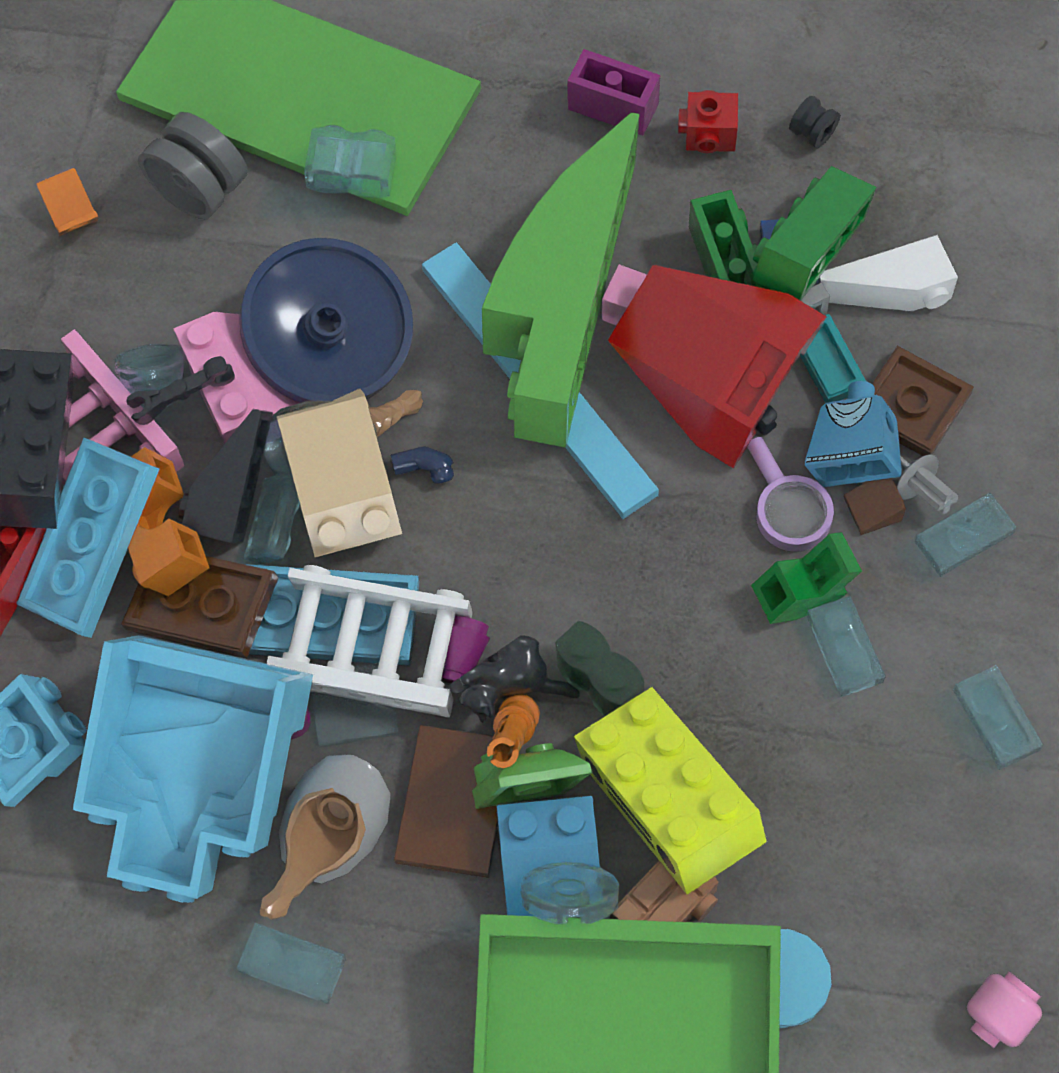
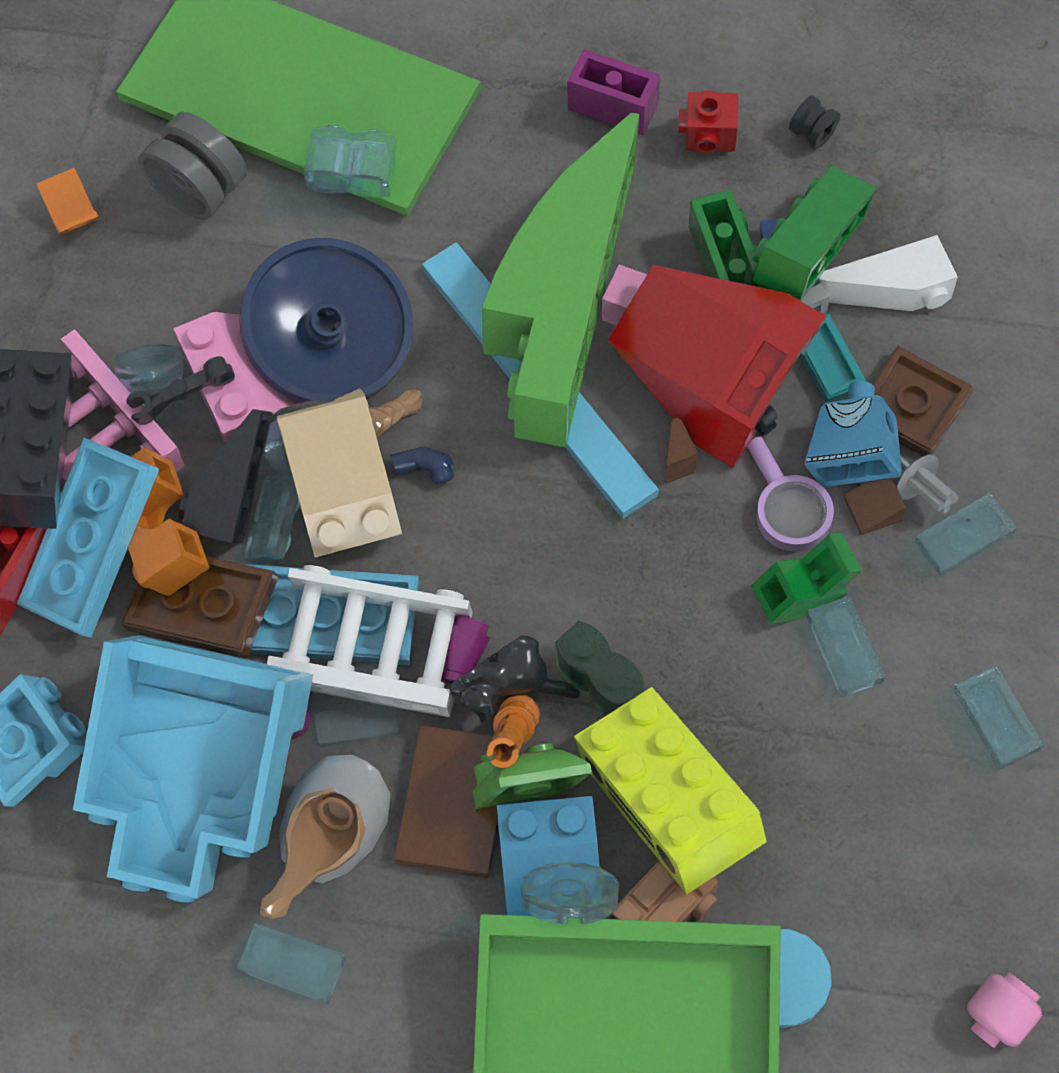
none -> reddish brown slope [665,417,698,483]

